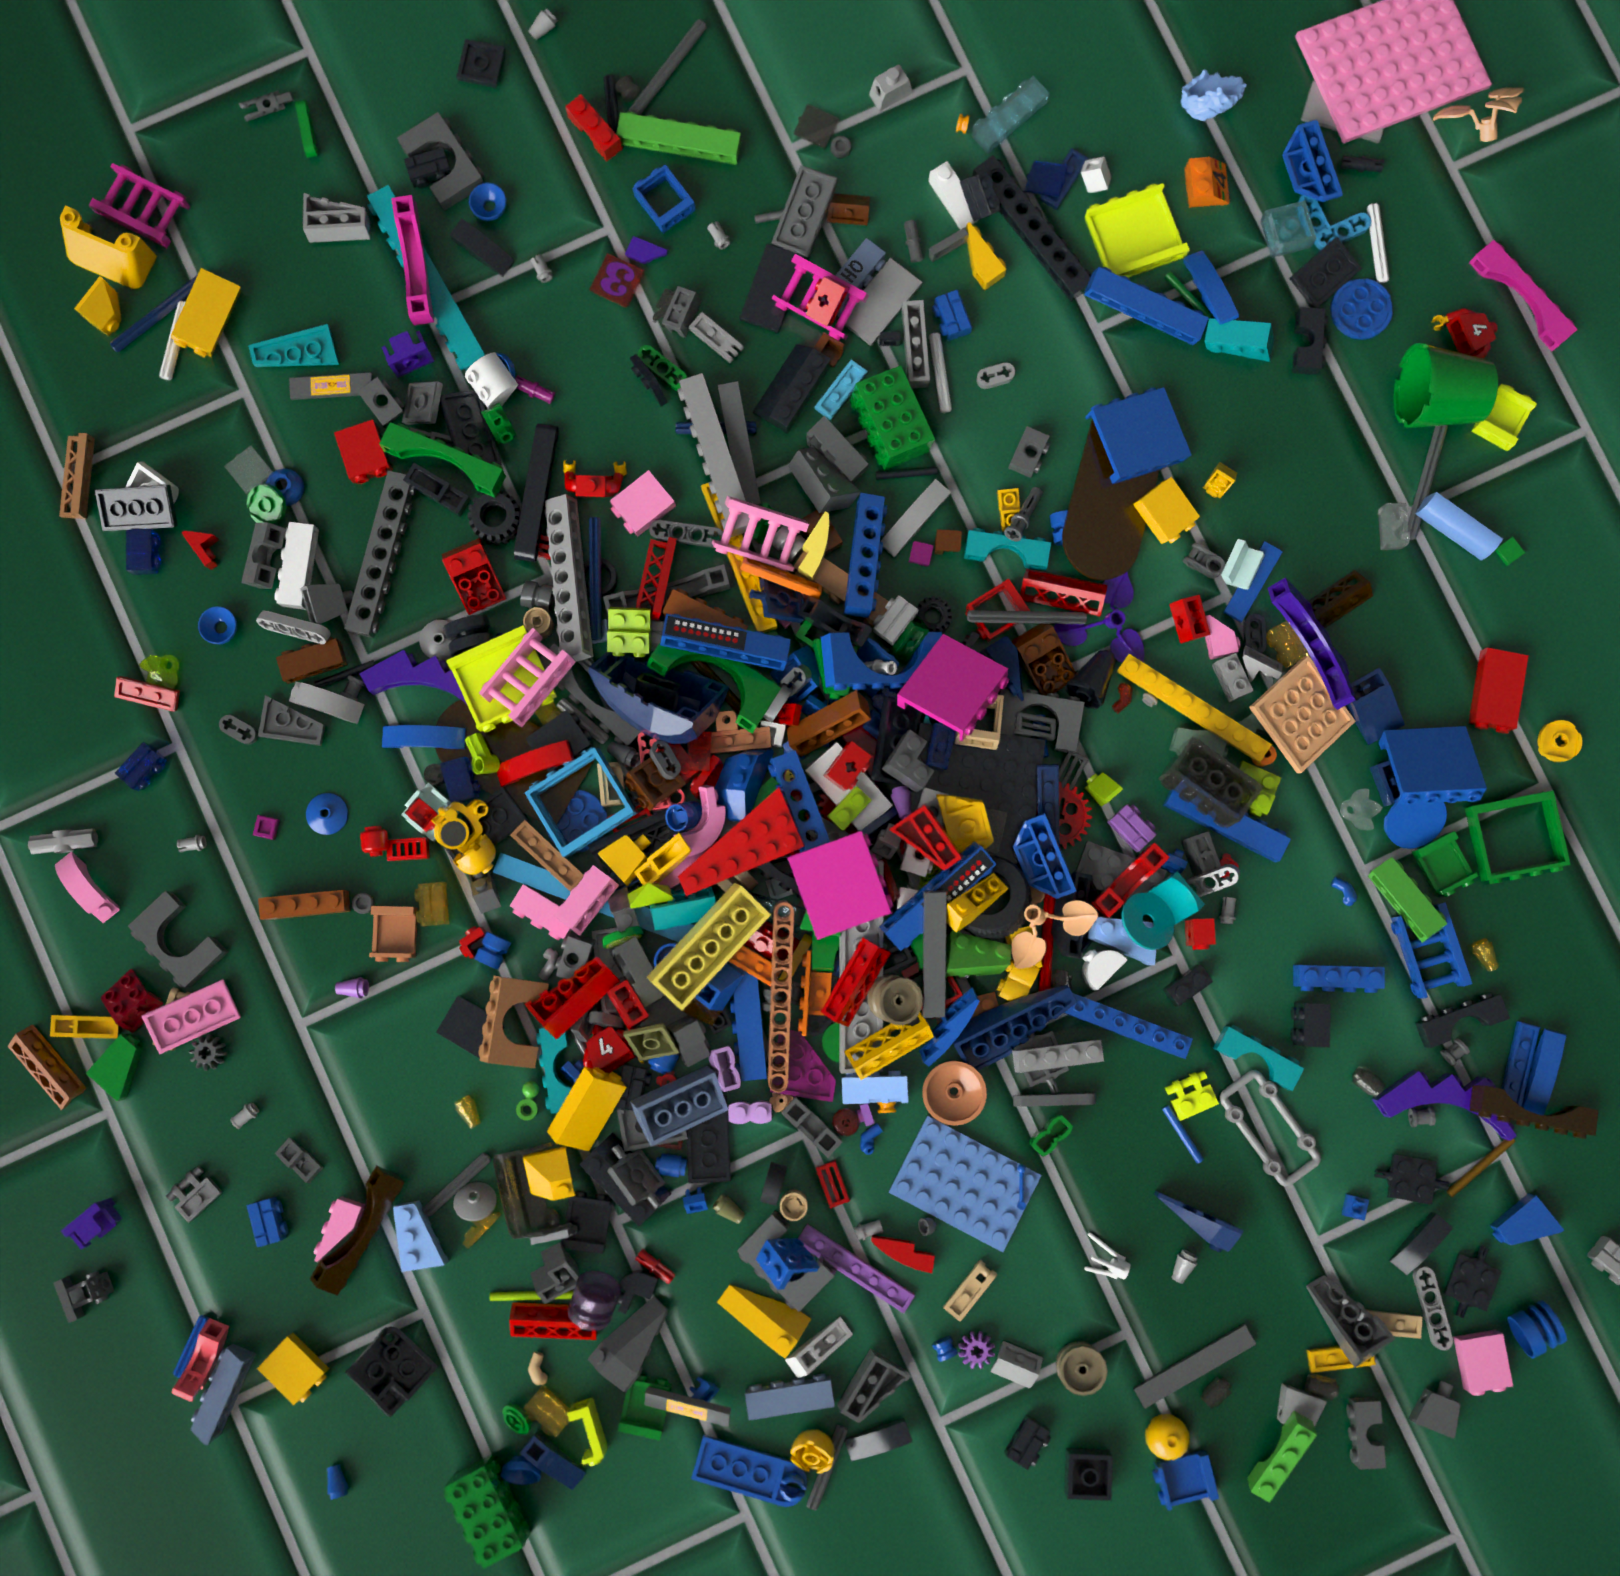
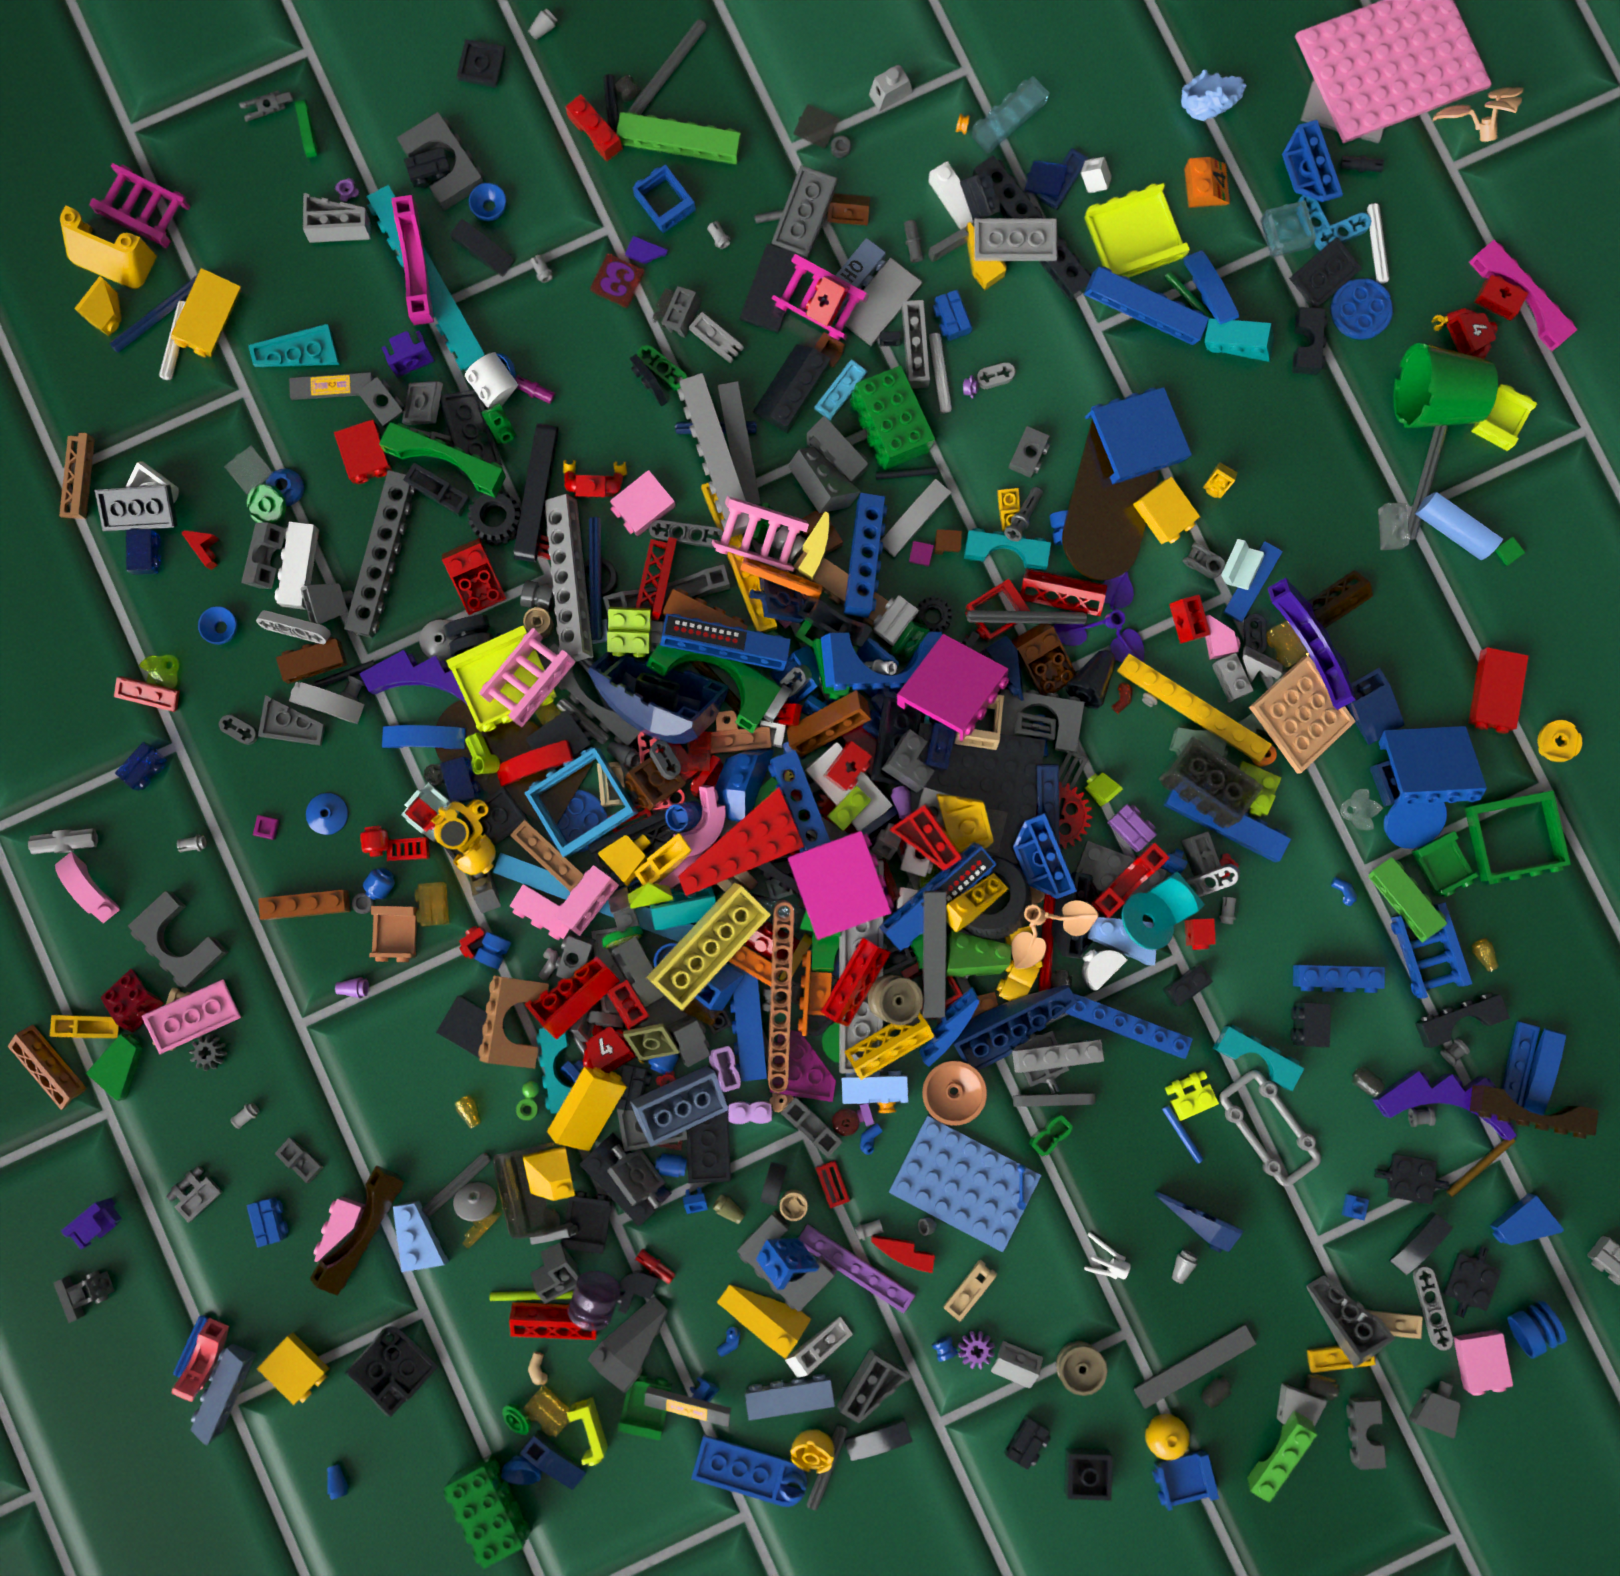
none -> medium lavender plate [335,178,359,202]
none -> blue head [363,868,395,900]
none -> blue arm [716,1326,741,1357]
none -> medium lavender plate [963,375,978,399]
none -> light grey tile [974,219,1057,261]
none -> red brick [1474,274,1528,321]

